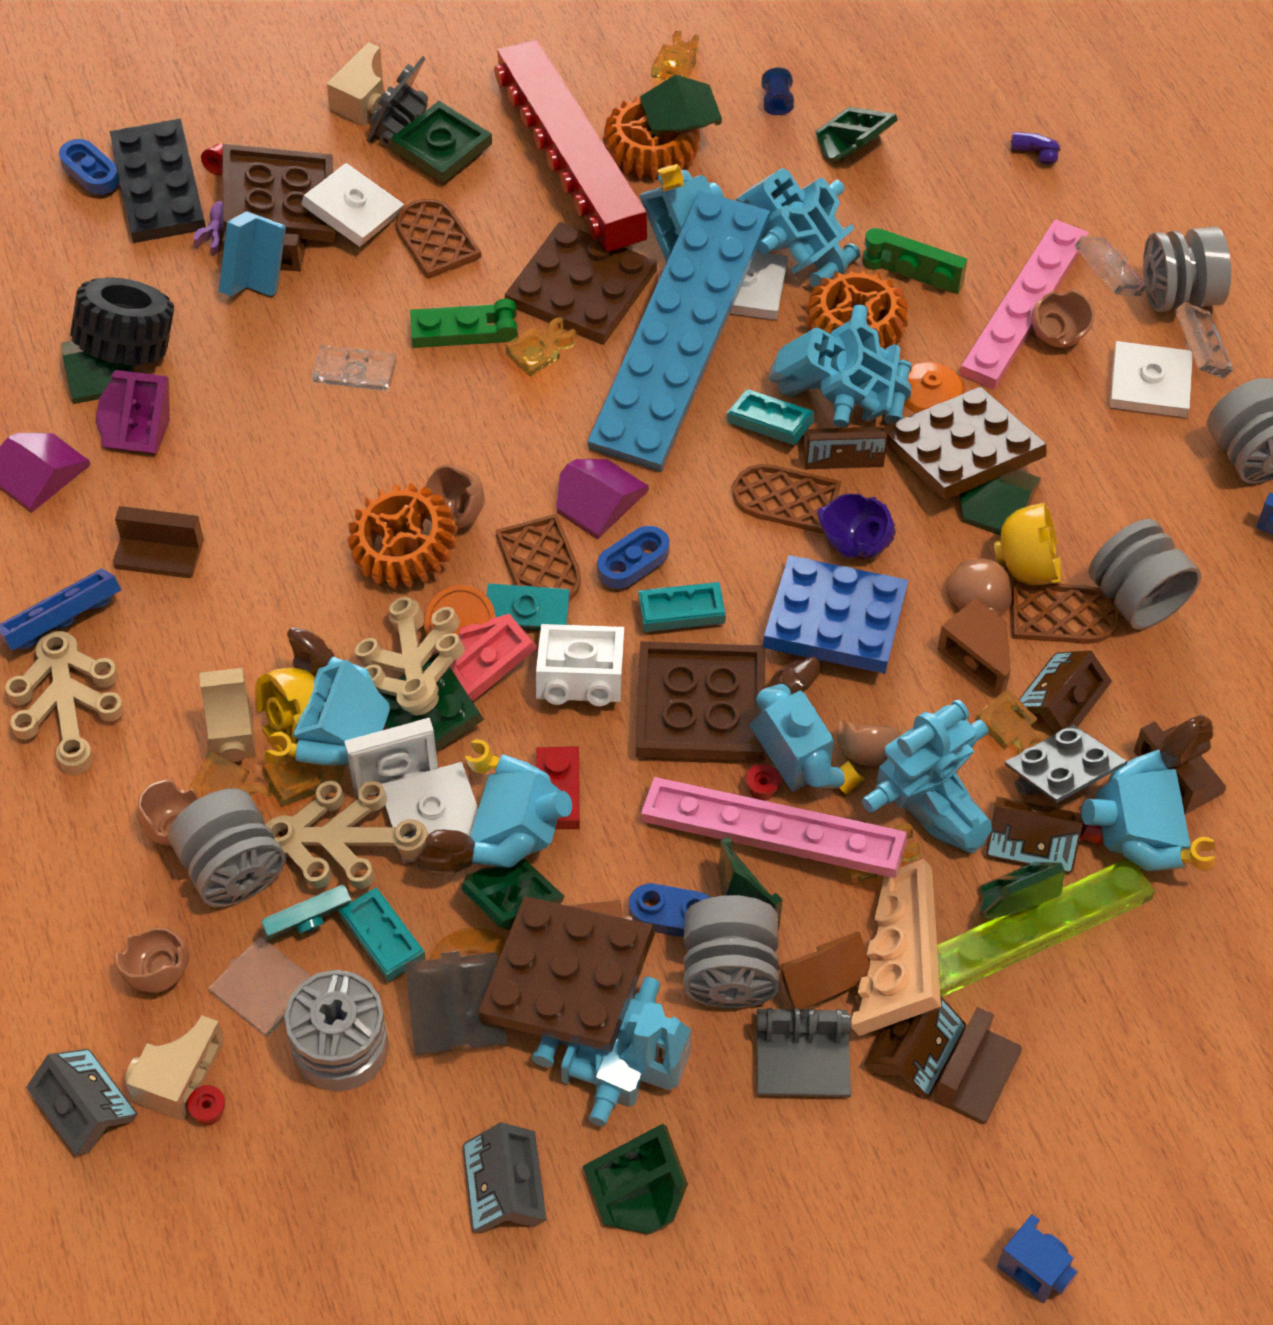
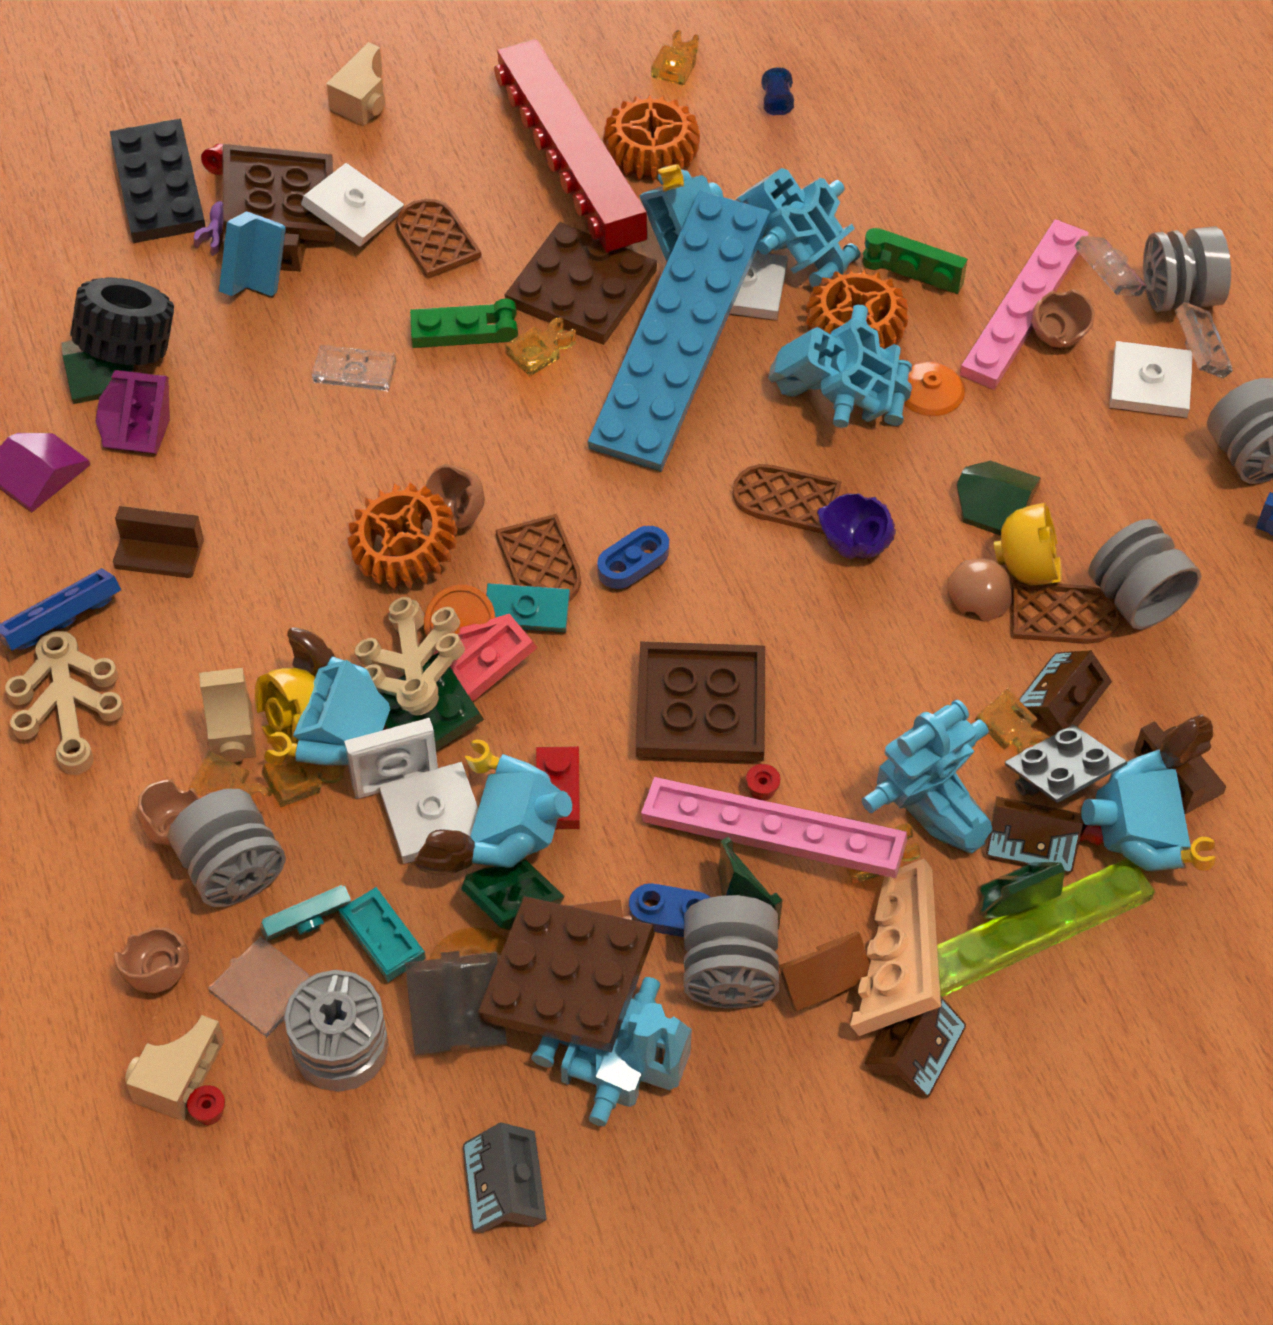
dark grey panel [26,1049,137,1156] -> none
blue plate [59,139,119,195] -> none
tan plant [265,781,428,889] -> none
dark grey hinge [367,56,428,147] -> none
dark green plate [390,101,492,183] -> none
white plate [536,624,624,706] -> none
magenta slope [557,459,649,539] -> none
dark green slope [583,1124,688,1234] -> none
teal plate [638,582,726,632] -> none
dark green slope [640,74,722,136] -> none
teal plate [727,389,814,445] -> none
medium azure torso [749,657,865,794] -> none
dark grey hinge [756,1008,851,1097] -> none
plate [762,555,908,674] -> none
reddish brown panel [802,427,887,470] -> none
dark green slope [815,107,898,163] -> none
nougat hair [838,721,902,767] -> none
plate [881,387,1046,500] -> none
reddish brown panel [934,1007,1022,1124] -> none
dark orange slope [937,598,1011,699] -> none
blue brick [997,1214,1078,1303] -> none
dark purple arm [1011,132,1061,164] -> none

